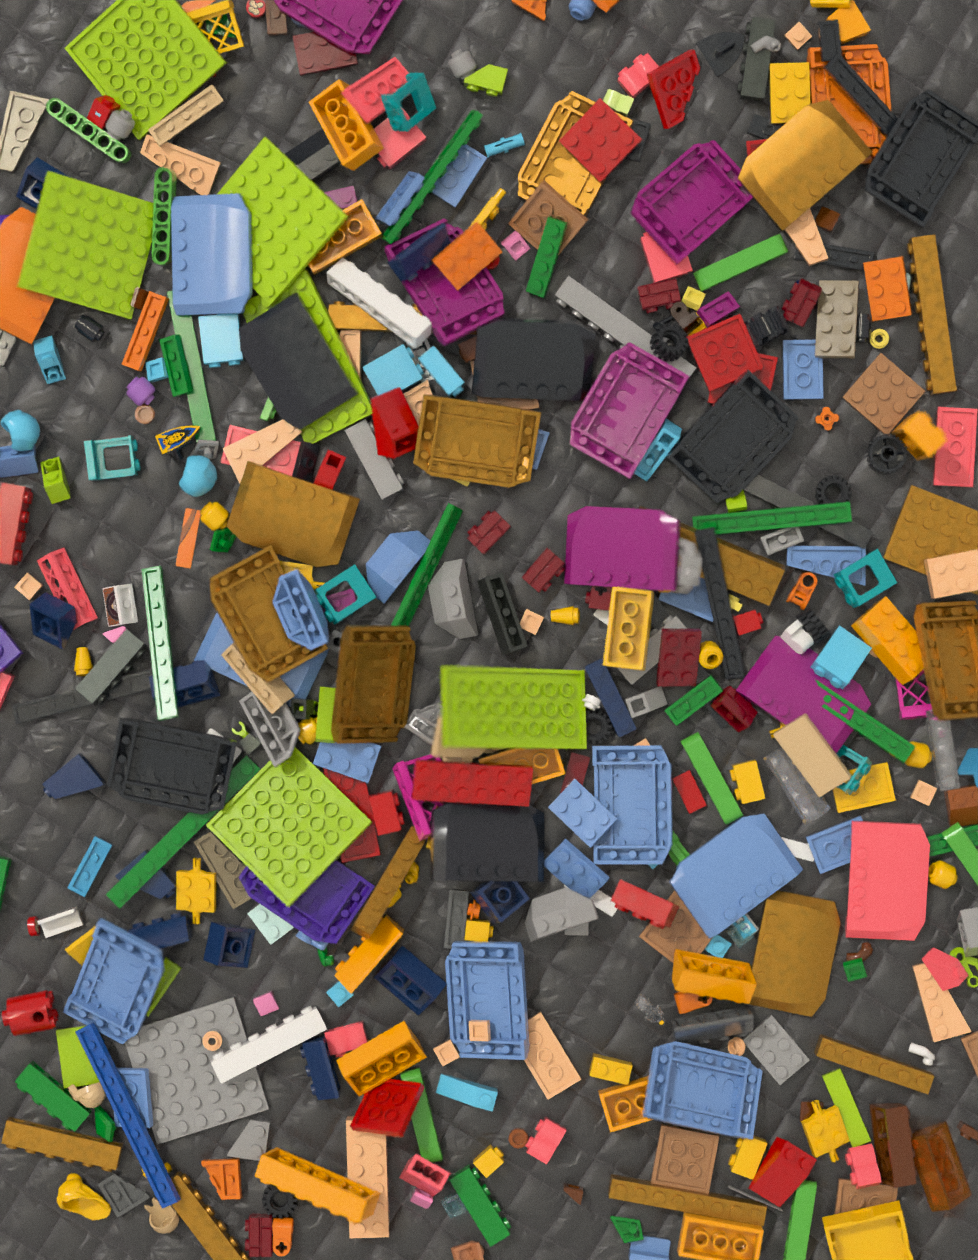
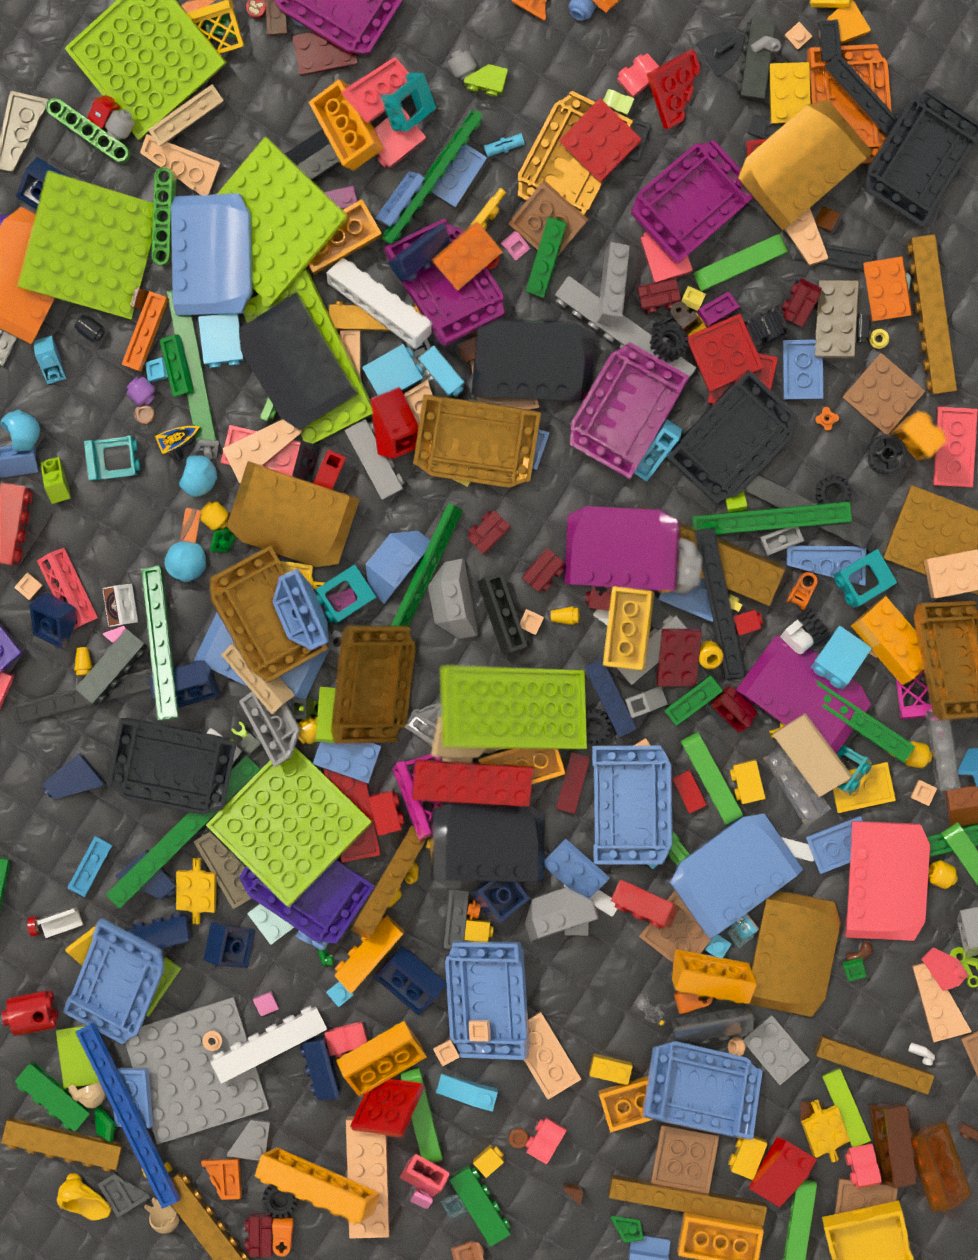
medium blue plate [548,779,618,848] -> none
white plate [582,694,601,711] -> none
white sticker [728,1185,783,1211] -> none
none -> medium azure piece [165,541,206,582]
none -> light grey brick [597,242,630,326]

